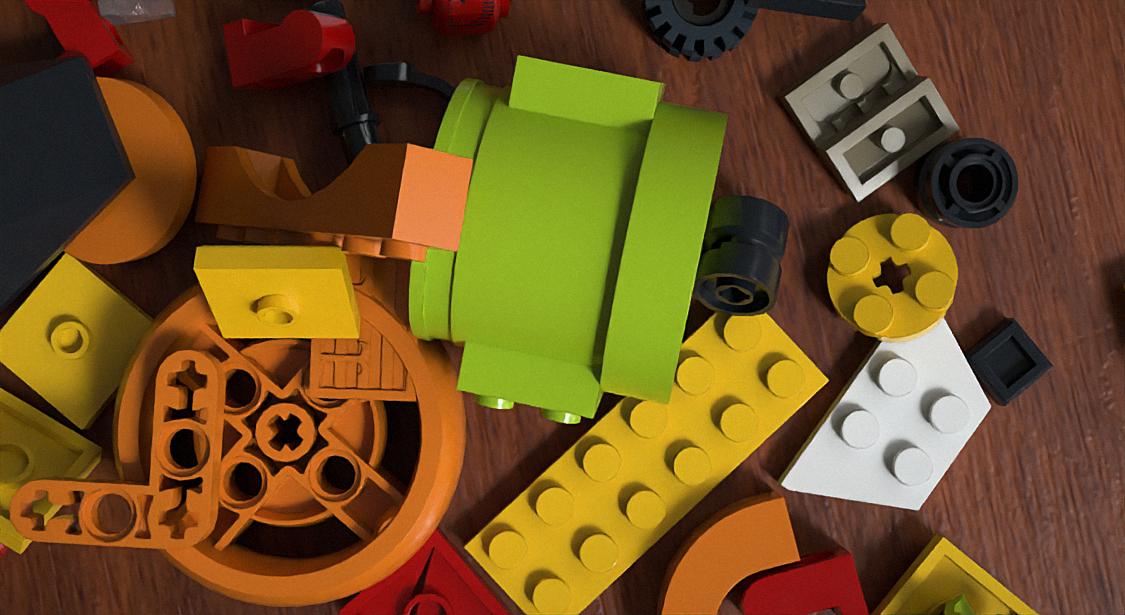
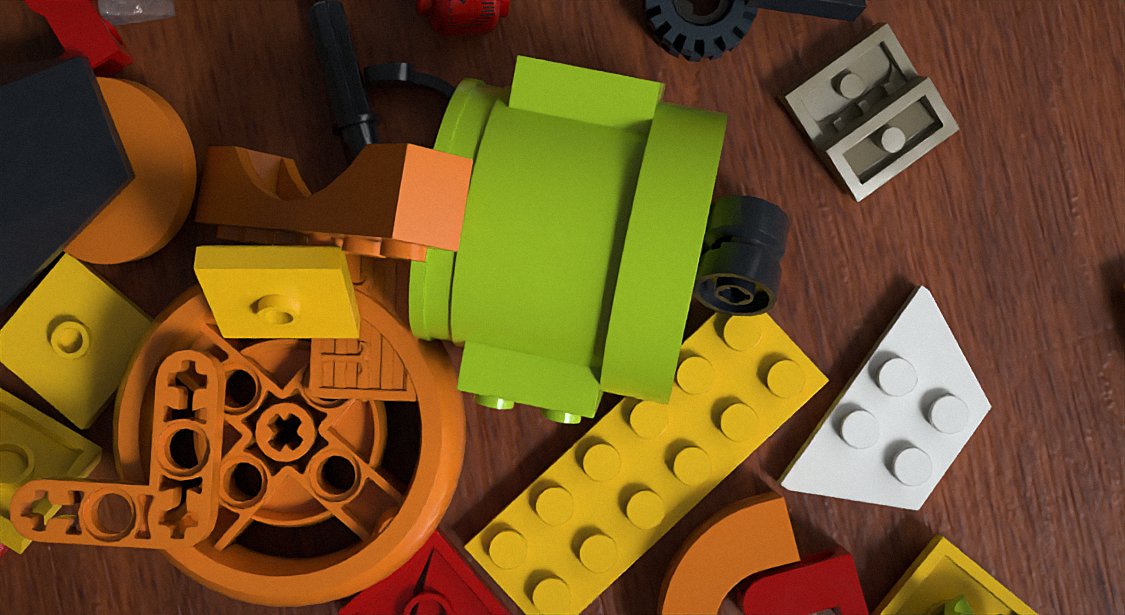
red leg [222,10,355,92] -> none
yellow plate [827,213,958,343] -> none
black wheel [913,138,1018,229] -> none
black tile [963,317,1054,406] -> none

